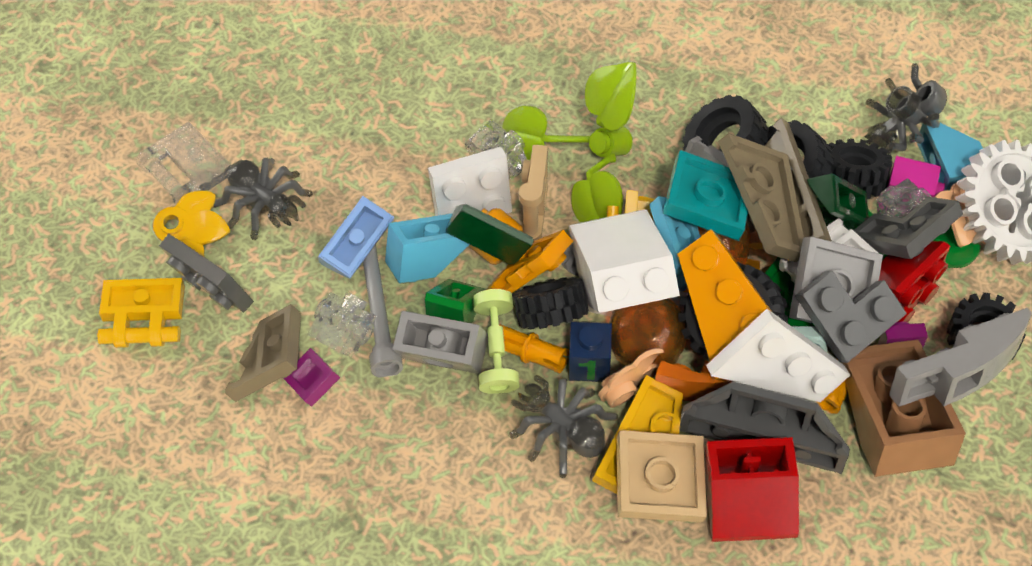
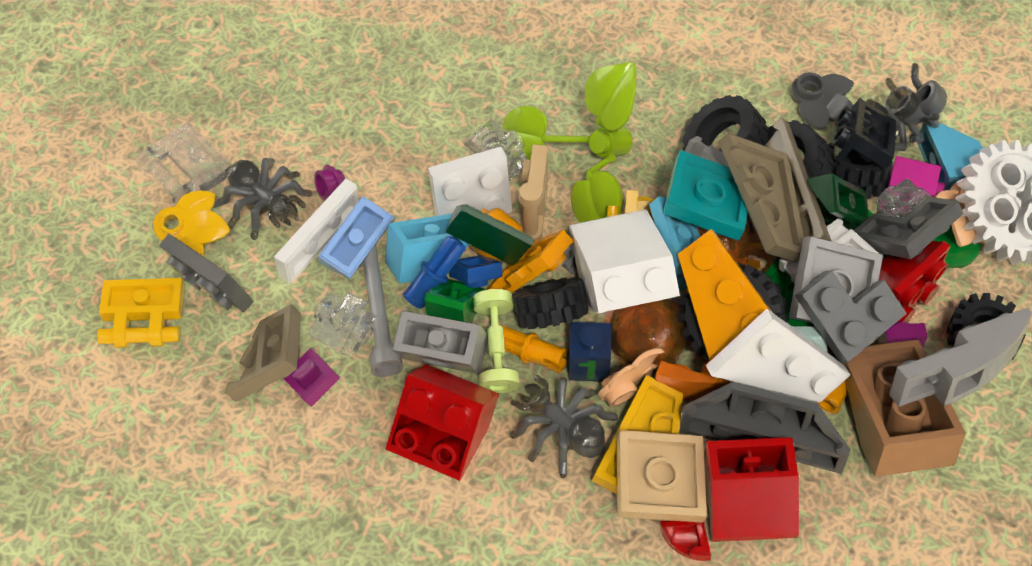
none -> white tile [274,179,359,283]
none -> magenta plate [314,164,345,200]
none -> red slope [385,364,499,481]
none -> blue axle [403,236,466,309]
none -> blue plate [449,255,502,288]
none -> red tile [660,520,711,561]
none -> dark grey plate [791,72,854,130]
none -> black bracket [832,98,897,168]

